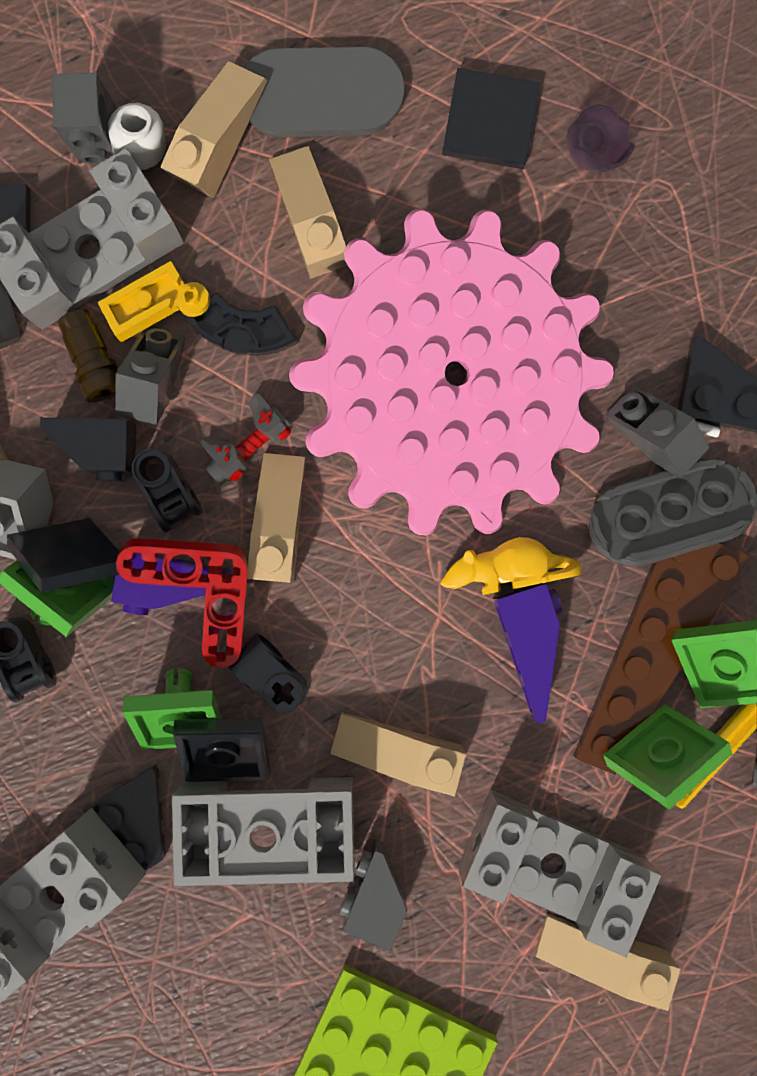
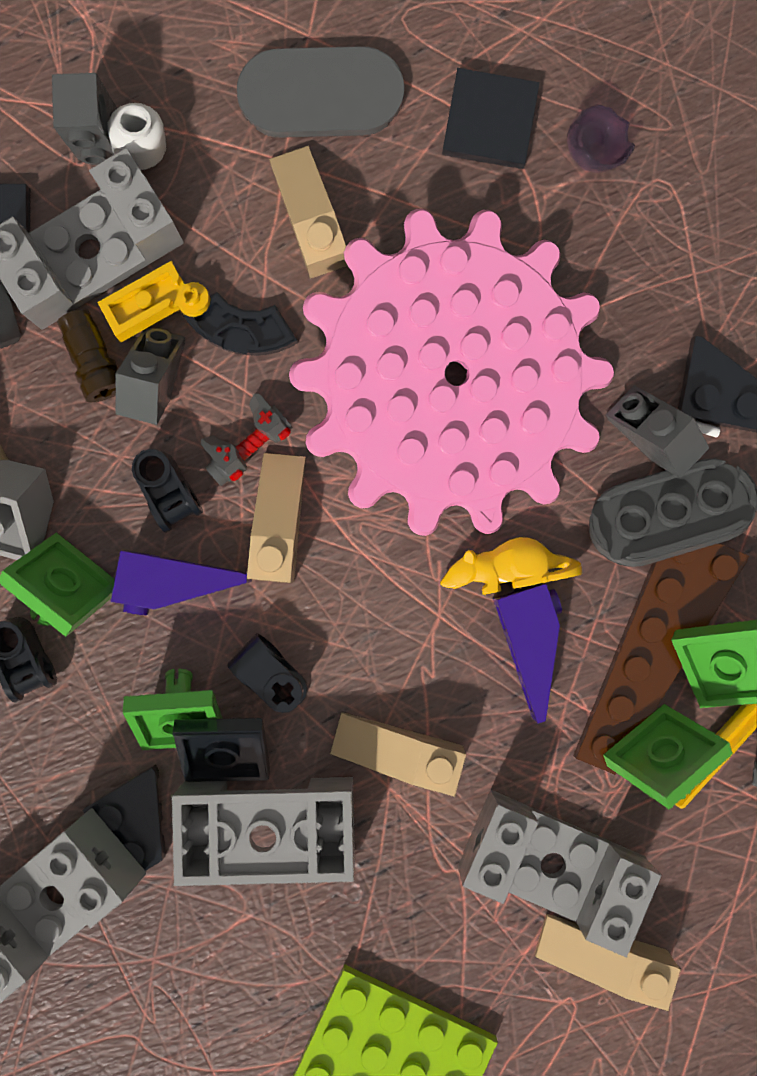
black tile [7,518,120,593] -> none
black slope [40,417,136,481] -> none
red beam [116,538,248,668] -> none
tan slope [160,61,267,198] -> none
dark grey slope [338,840,407,952] -> none

